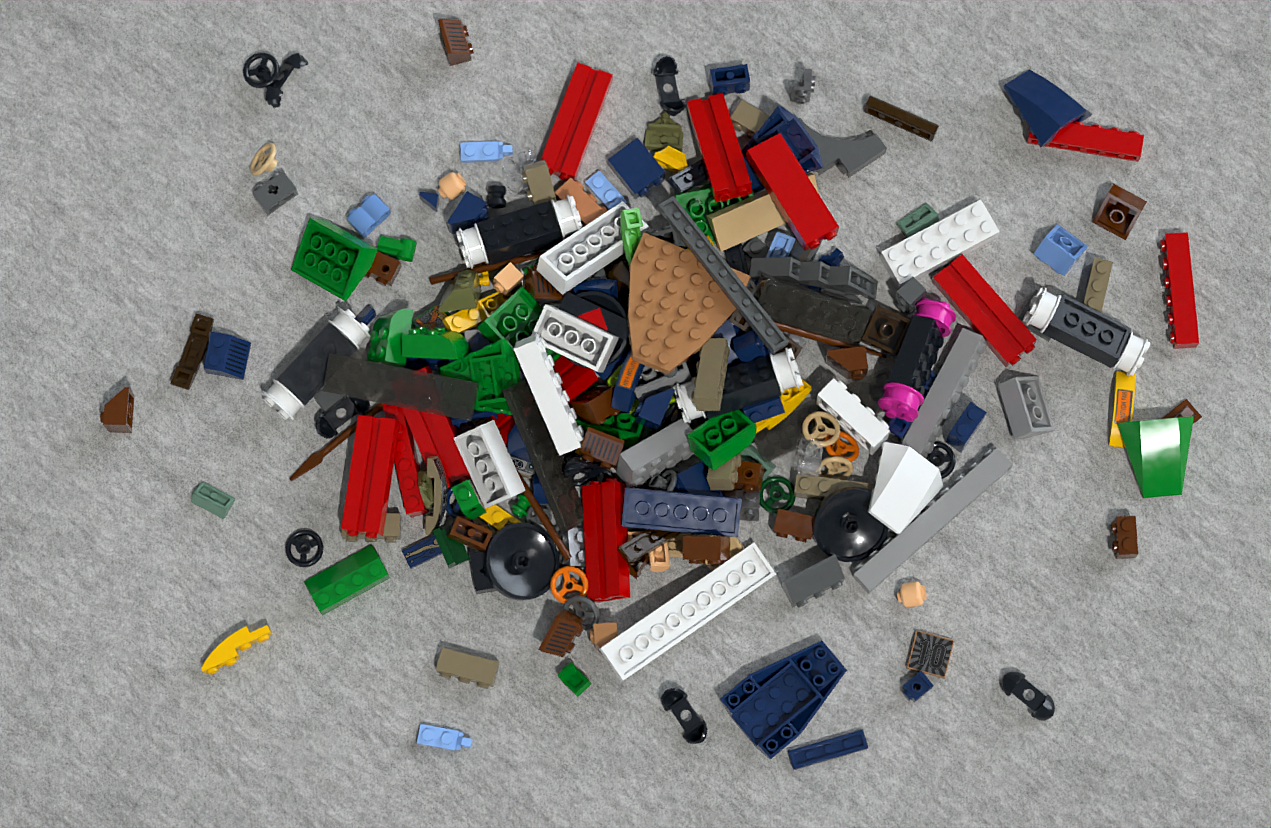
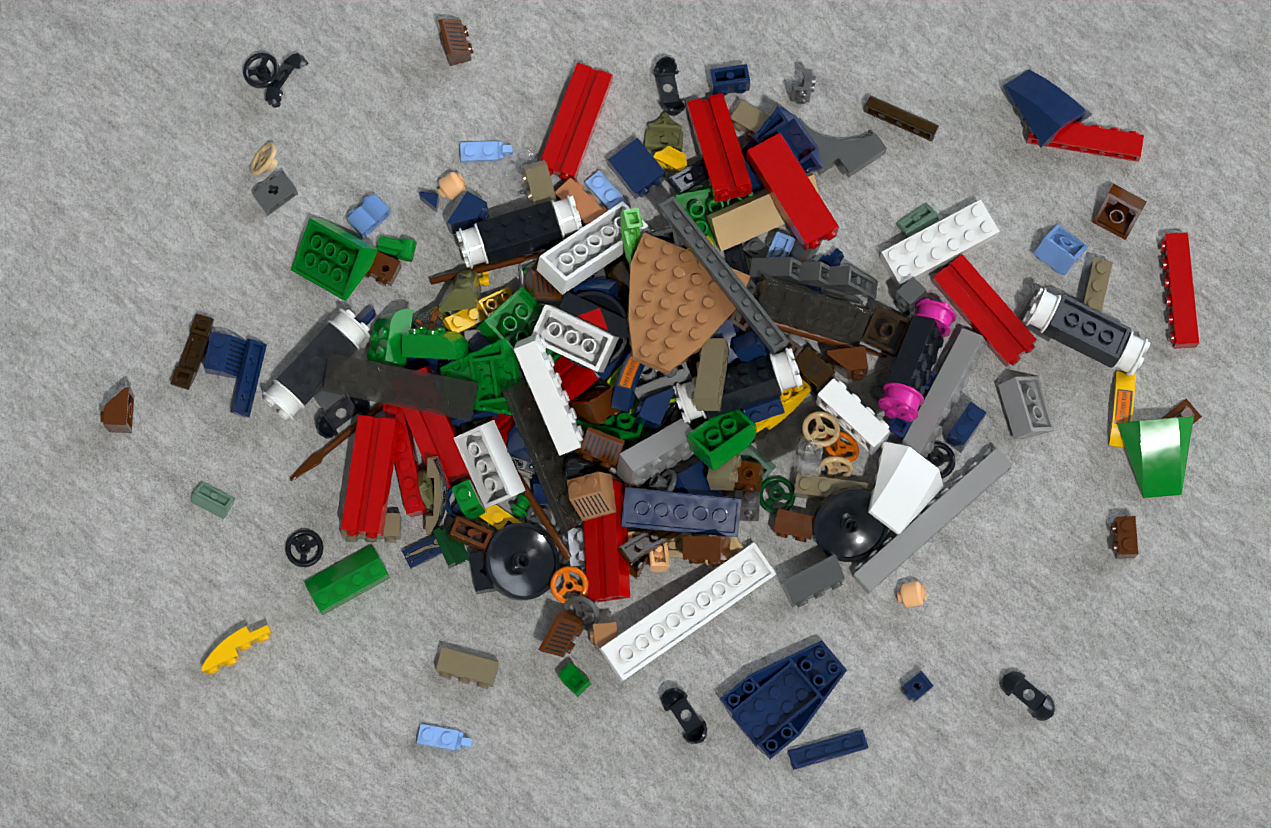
black wheel [487,185,506,209] -> none
light nougat slope [492,262,524,296] -> none
tile [907,631,954,679] -> none
none -> dark blue plate [230,339,267,418]
none -> medium nougat slope [567,472,616,521]
none -> dark brown brick [795,347,836,396]

